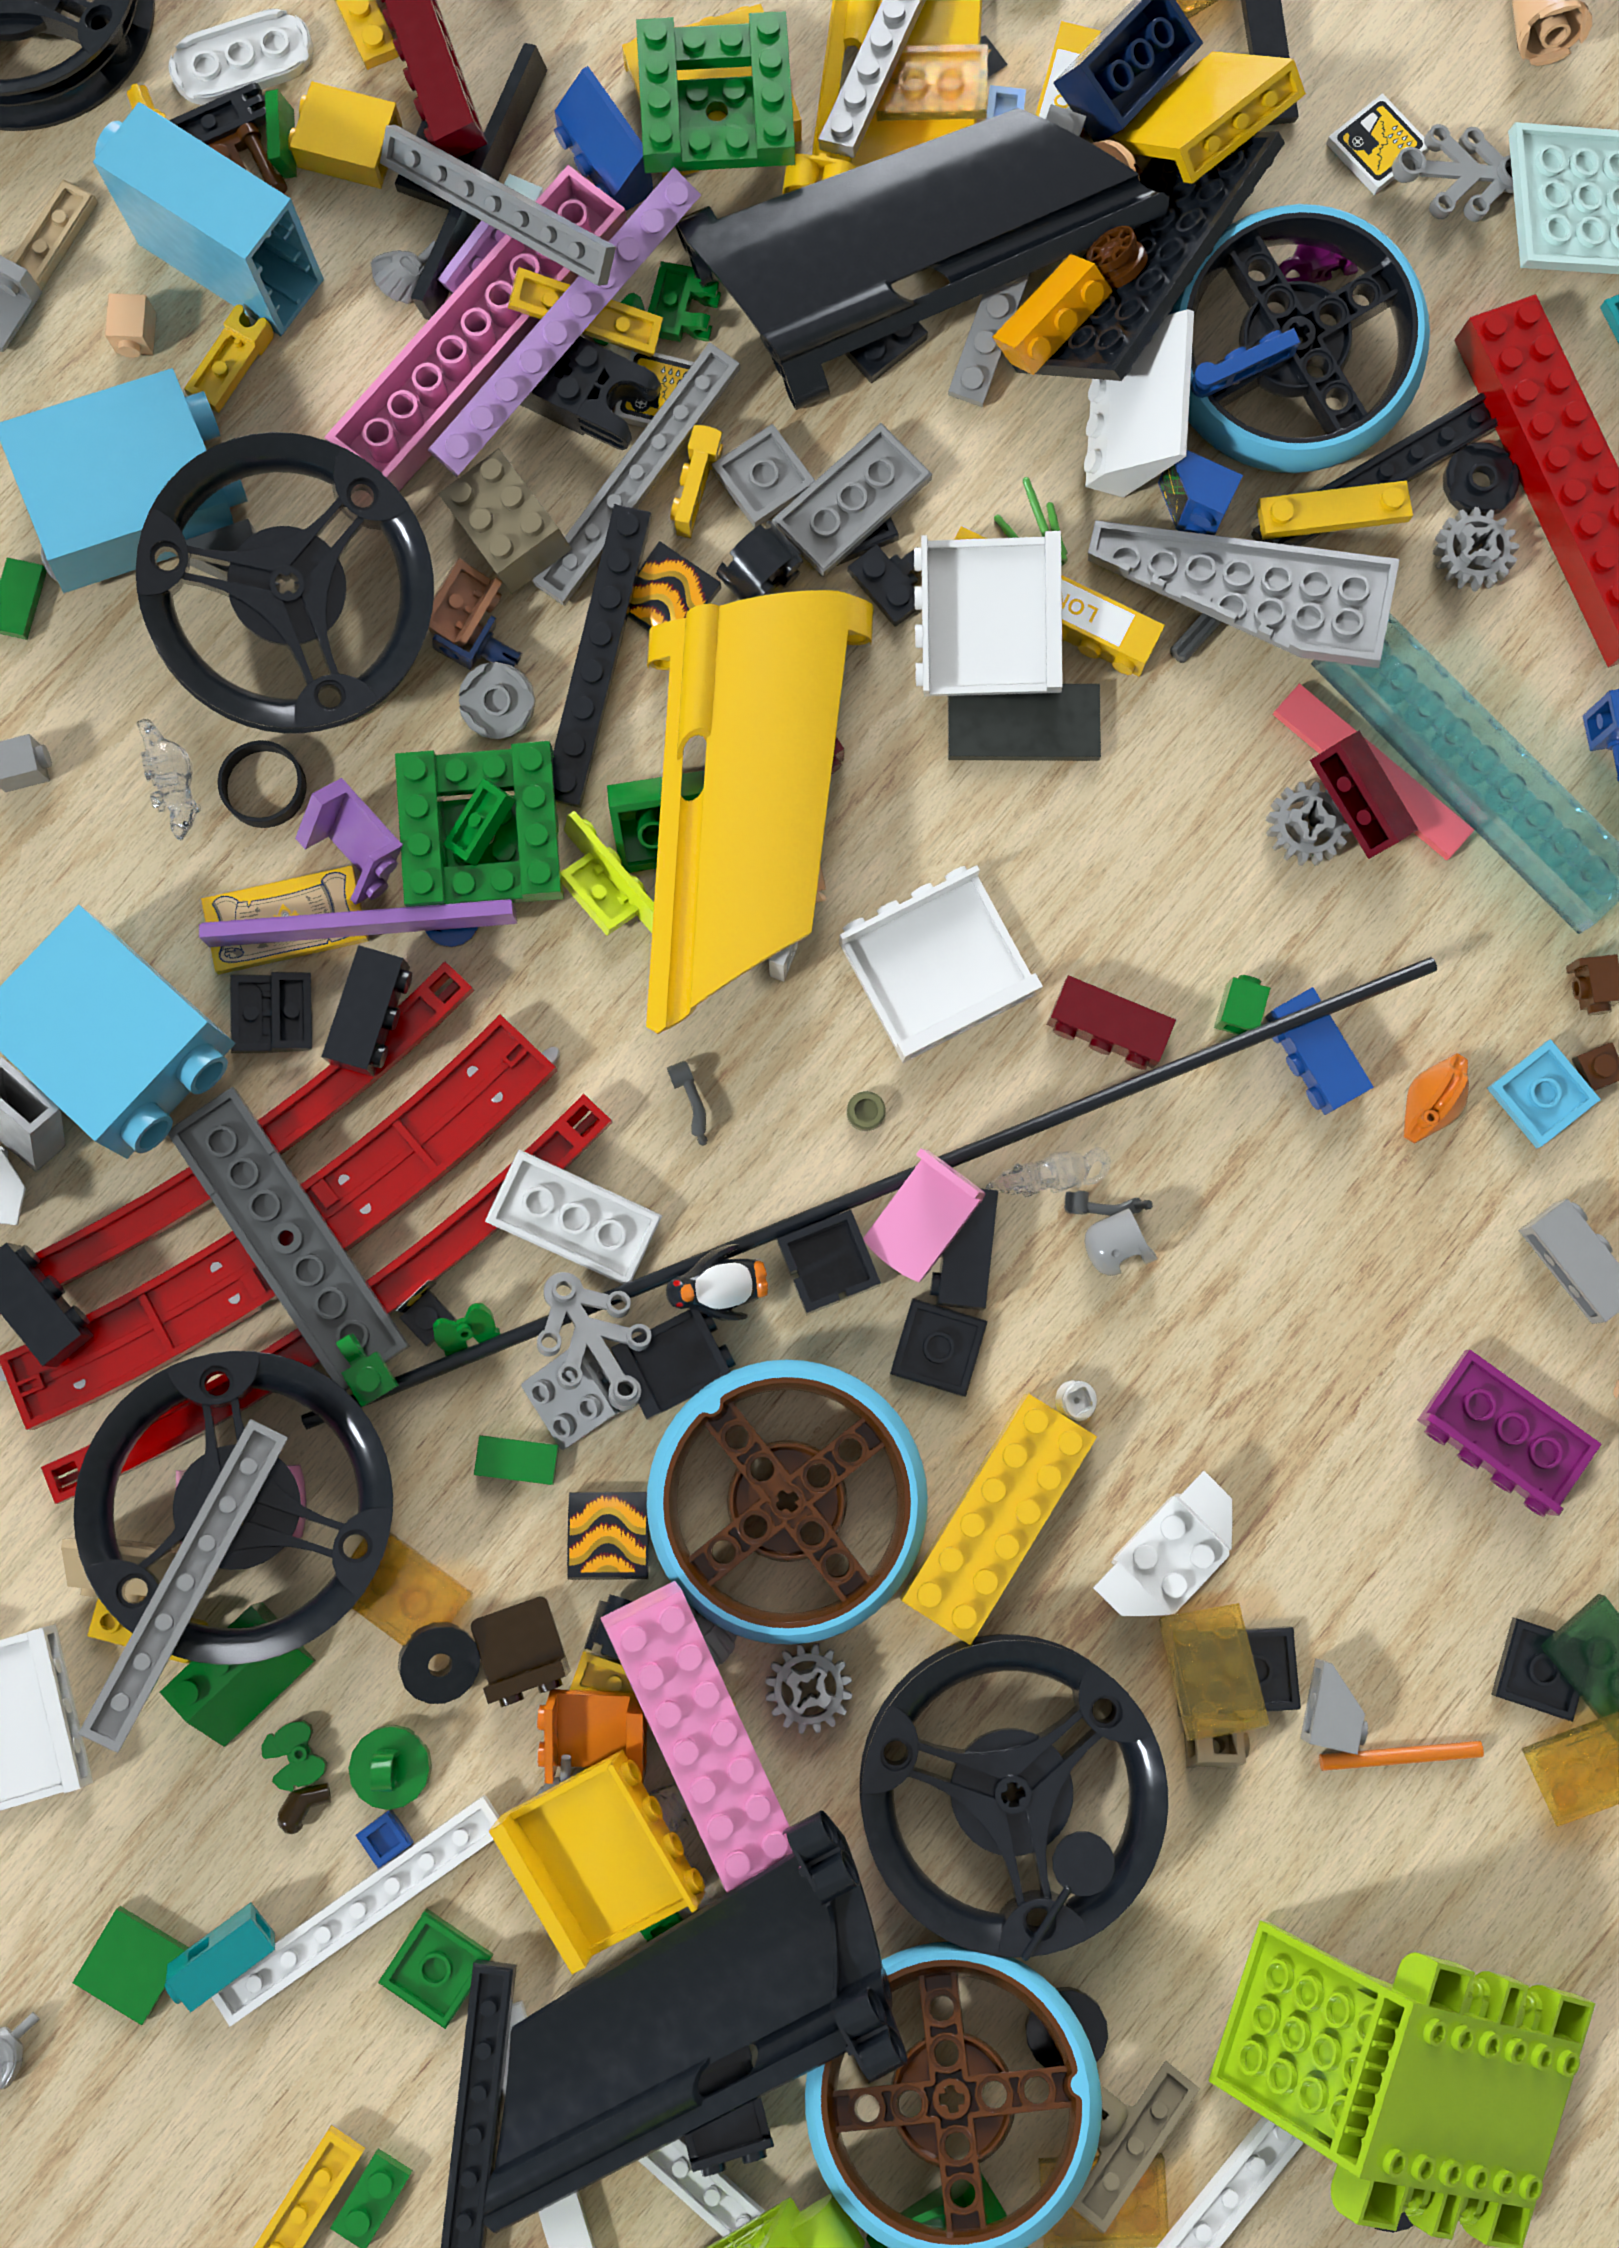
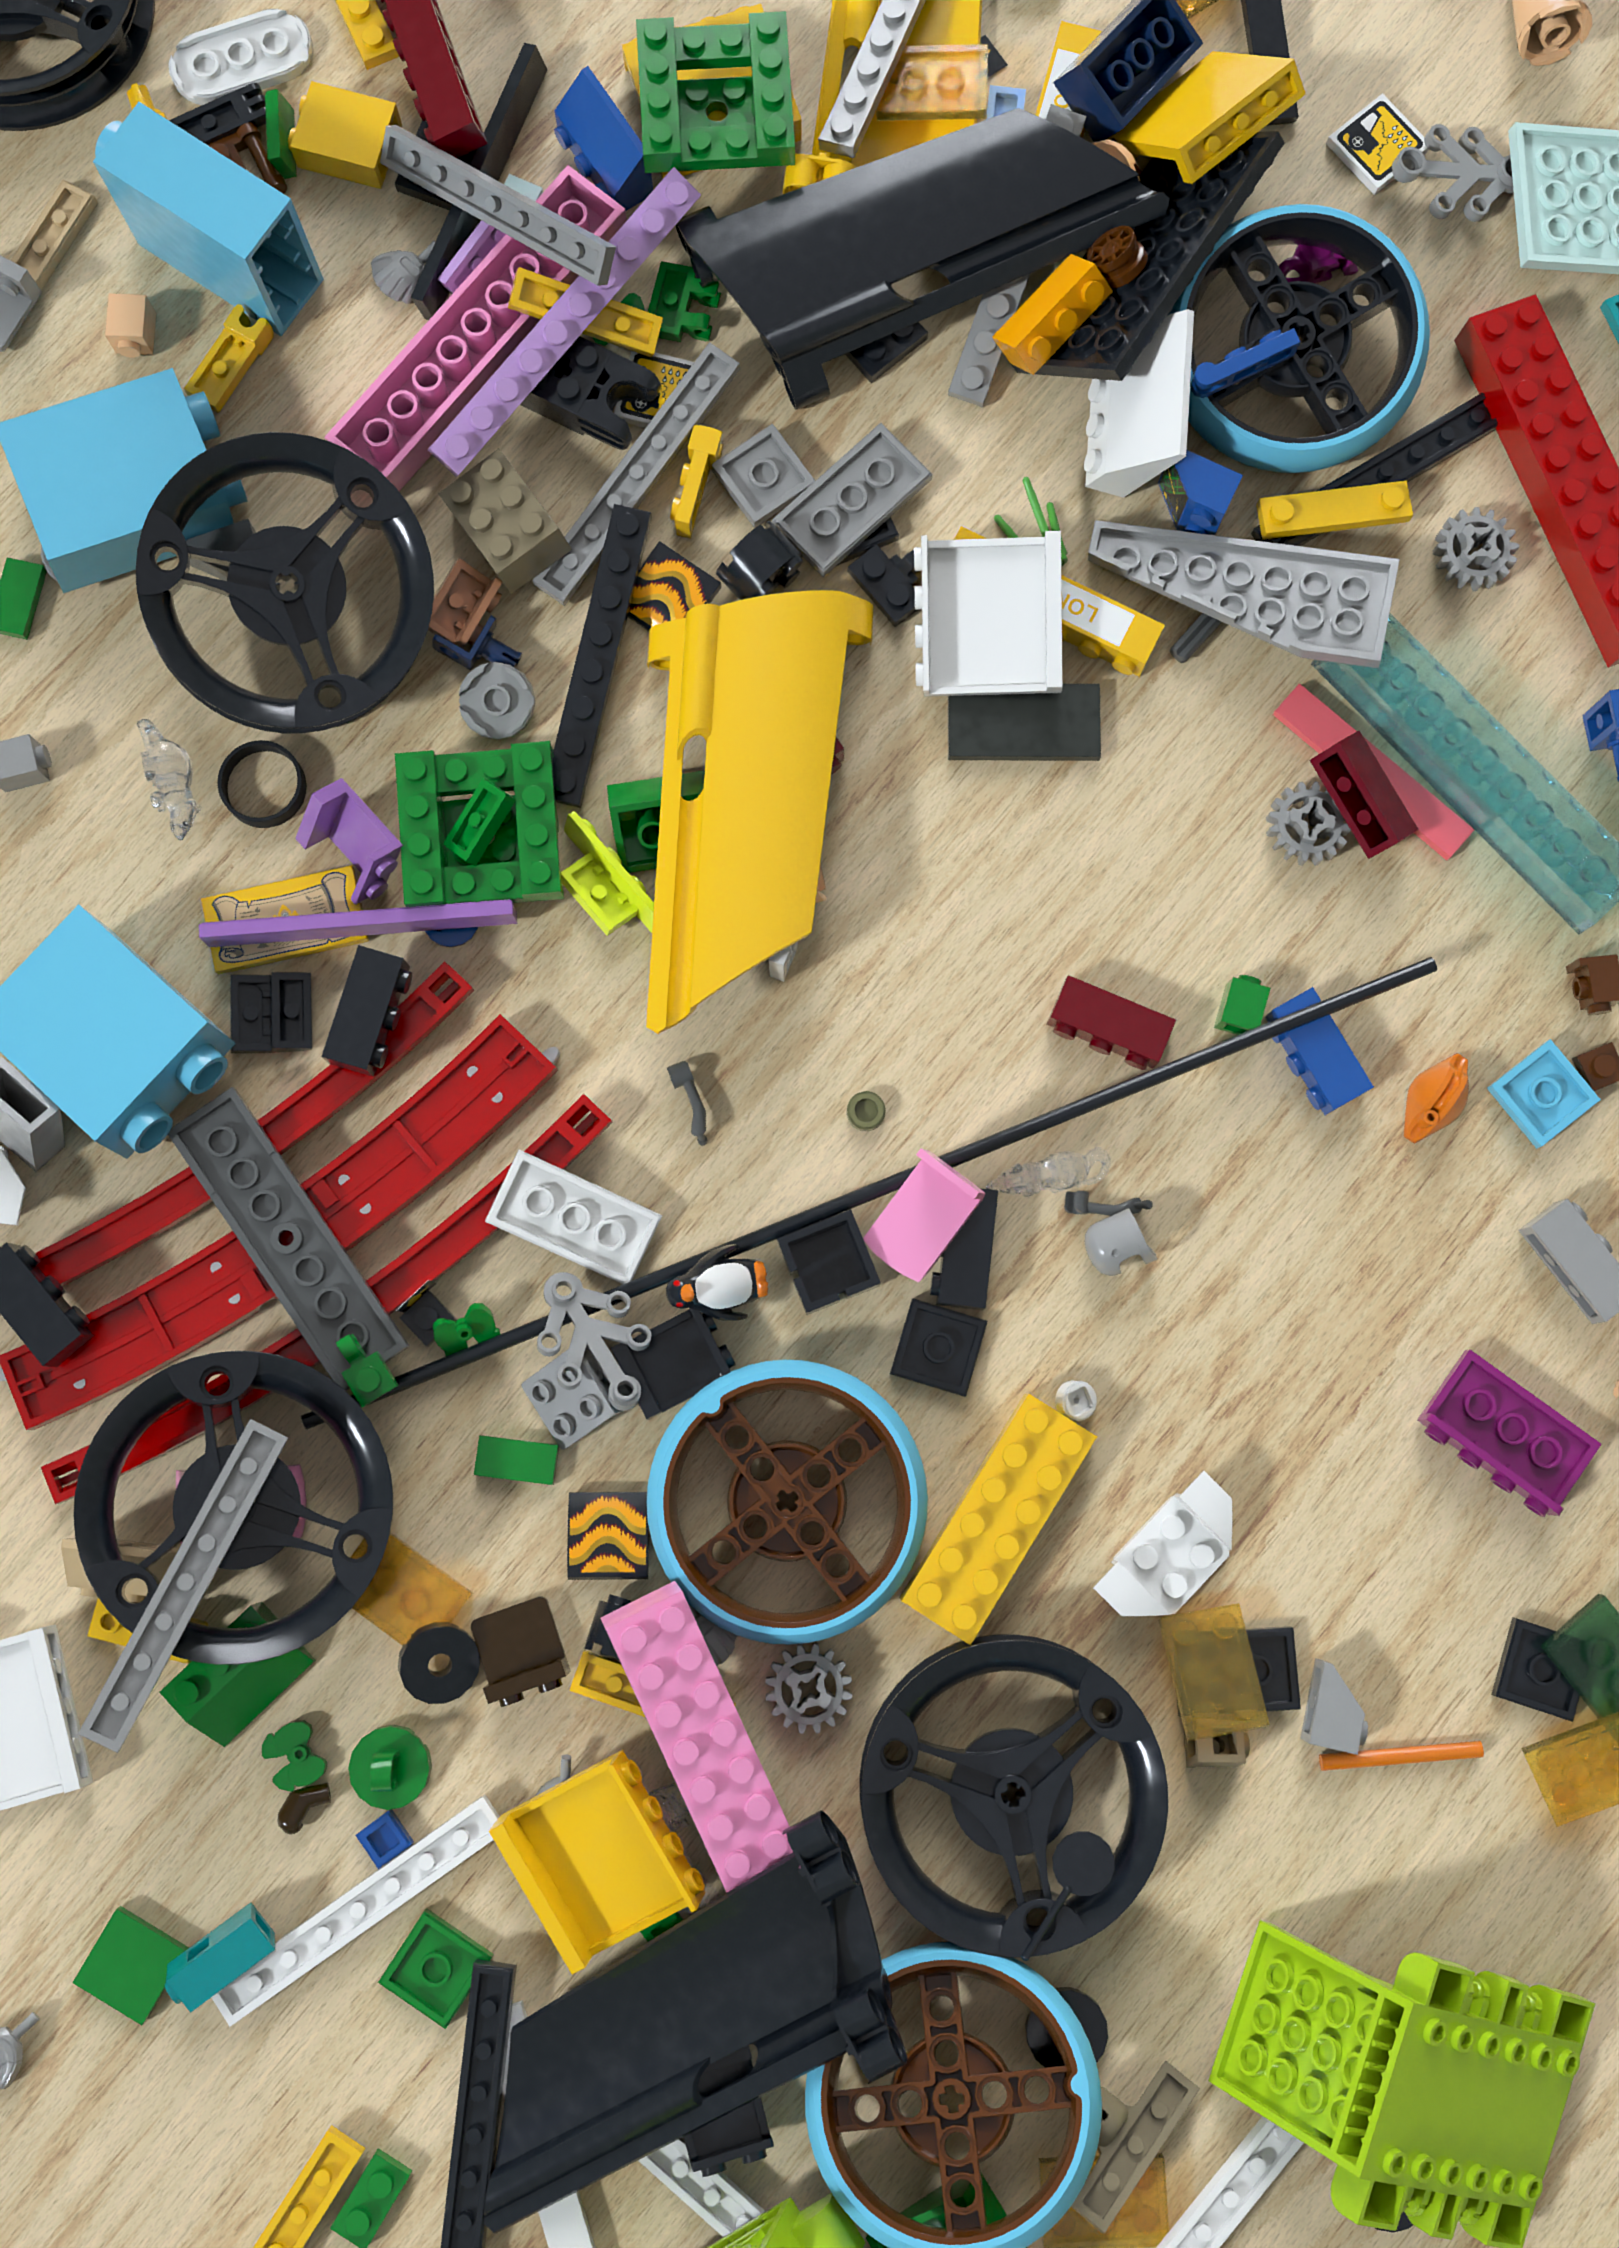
orange panel [537,1689,647,1784] -> none
white panel [839,865,1043,1063] -> none
black tile [1443,443,1520,516] -> none

